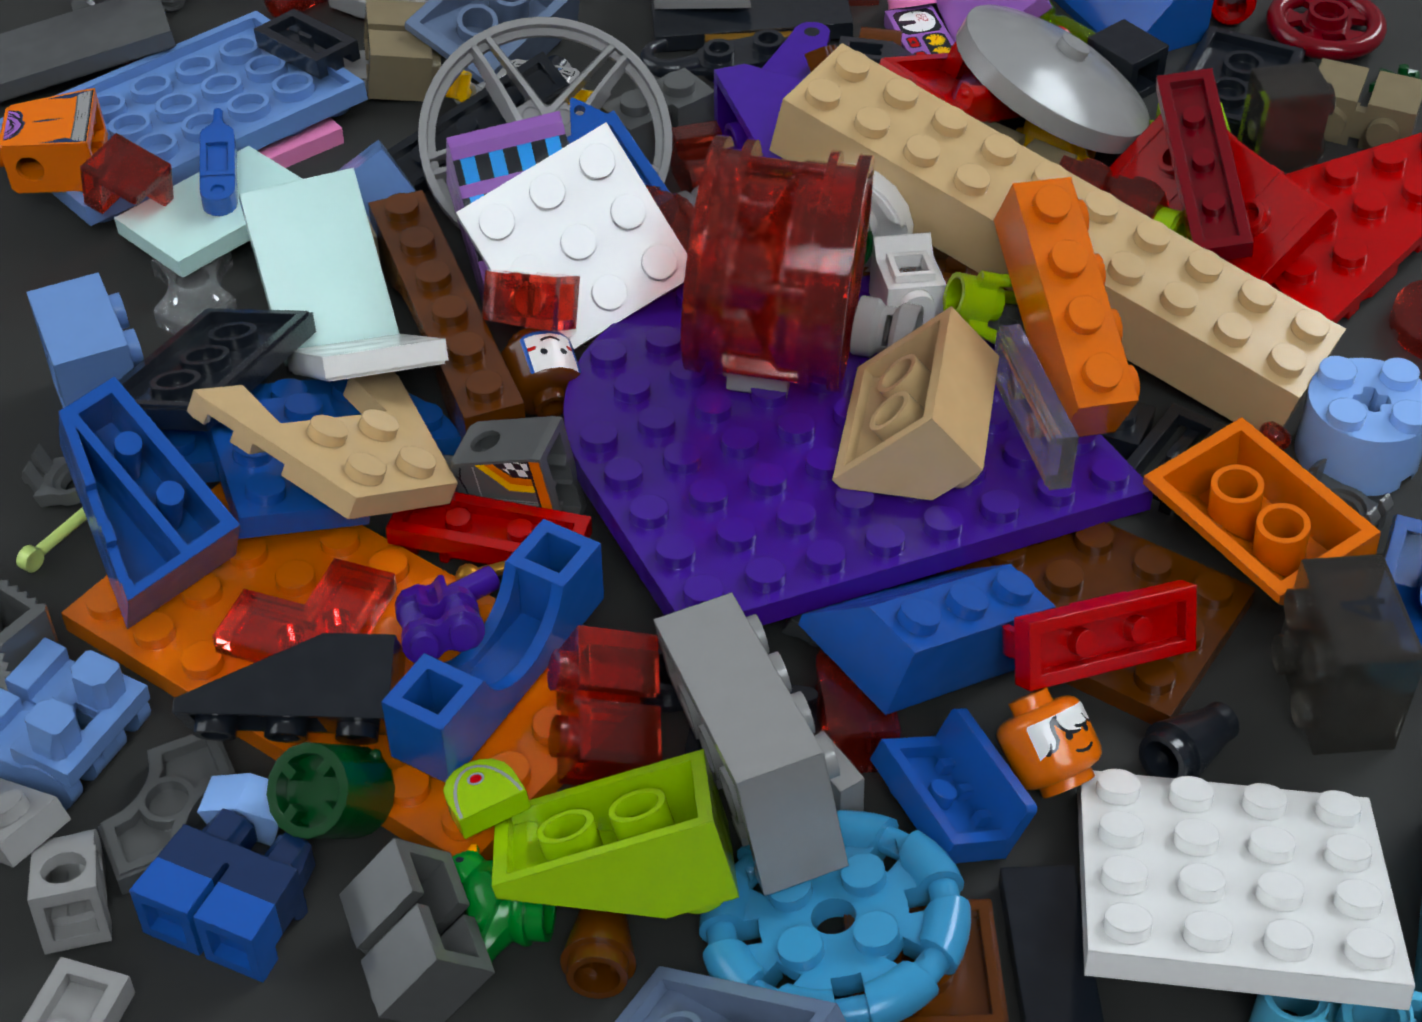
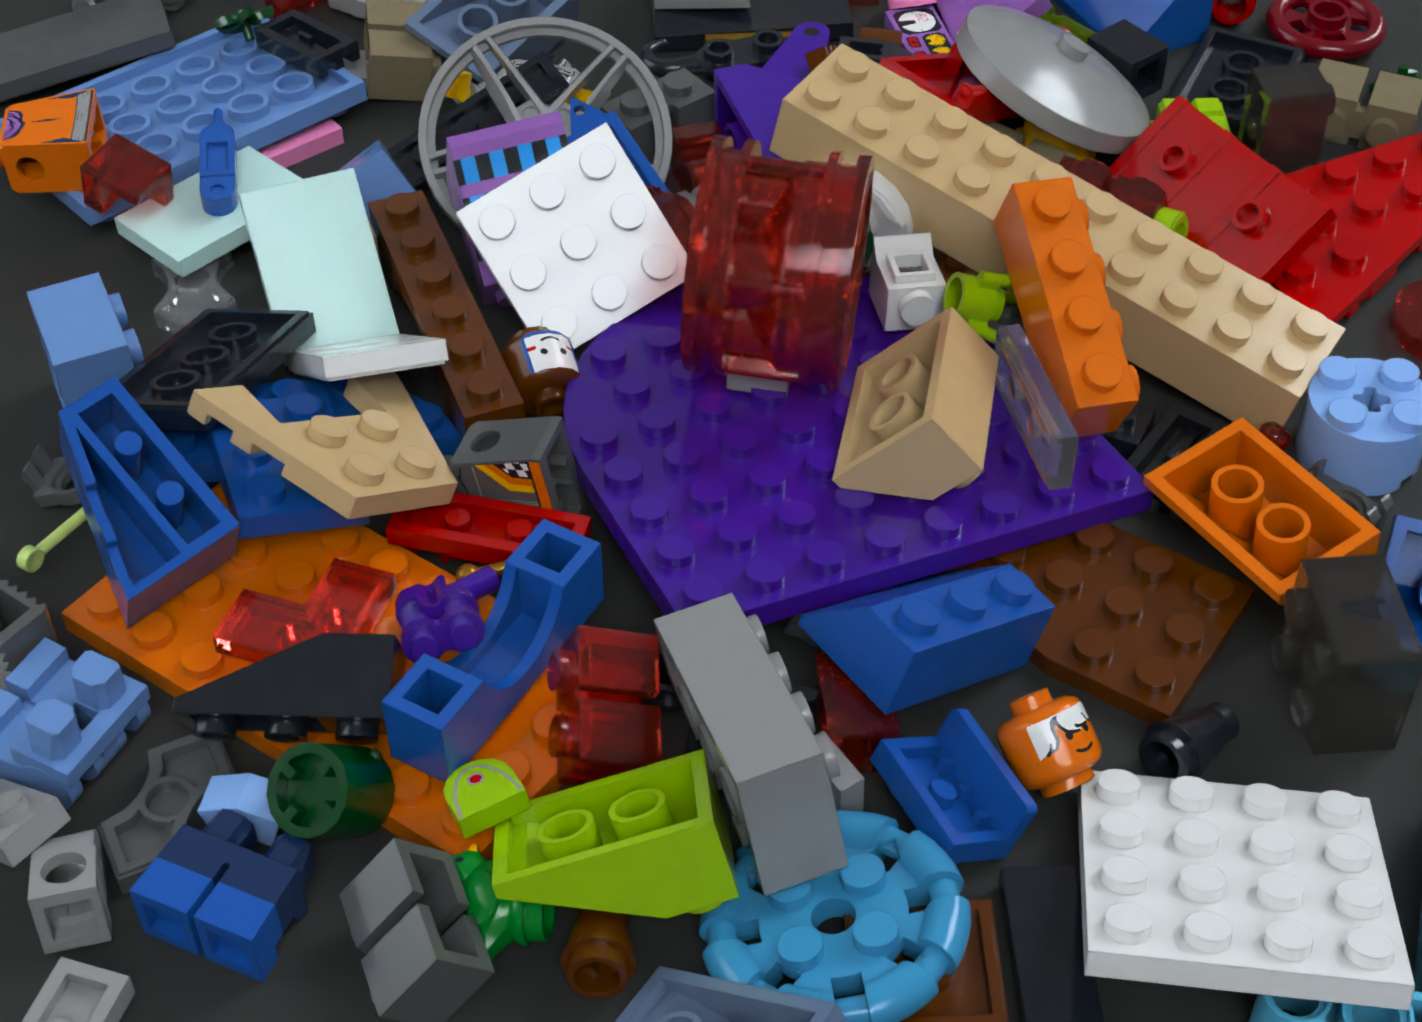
clear red leg [482,270,580,331] -> none
light grey wheel [850,295,924,358] -> none
red plate [1002,580,1197,691] -> none
dark red plate [1156,68,1254,260] -> none
none -> dark green plant [213,5,275,42]

